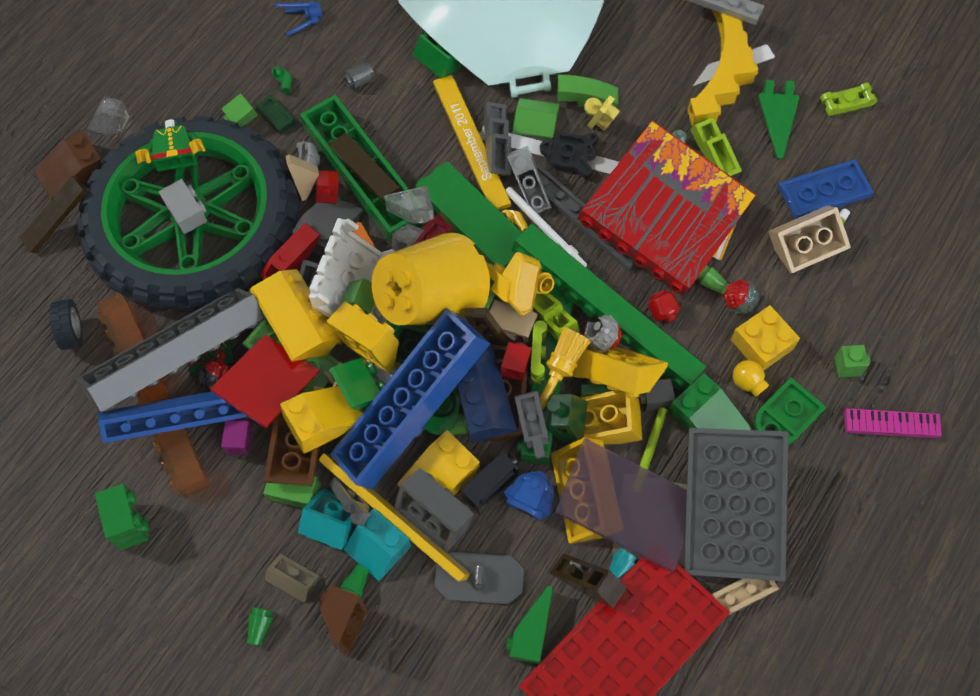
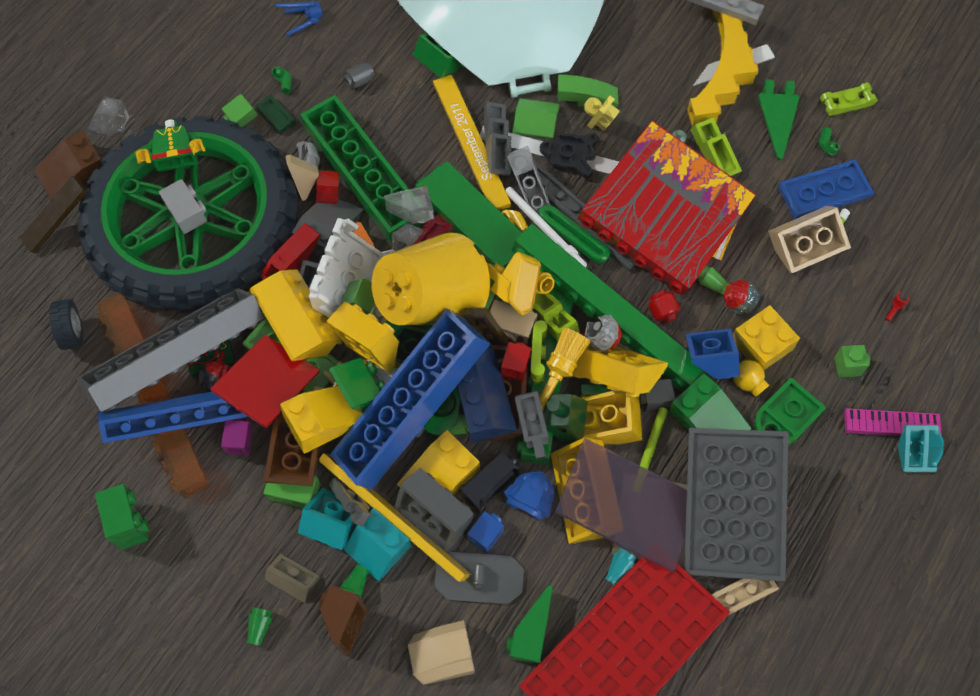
dark brown tile [329,133,399,203] -> none
dark brown slope [550,553,627,608] -> none
none -> tan slope [408,620,475,685]
none -> blue brick [467,511,504,554]
none -> green piece [538,205,610,264]
none -> blue slope [686,328,739,379]
none -> green arm [818,127,840,155]
none -> red hand [885,292,910,322]
none -> teal slope [898,425,944,472]

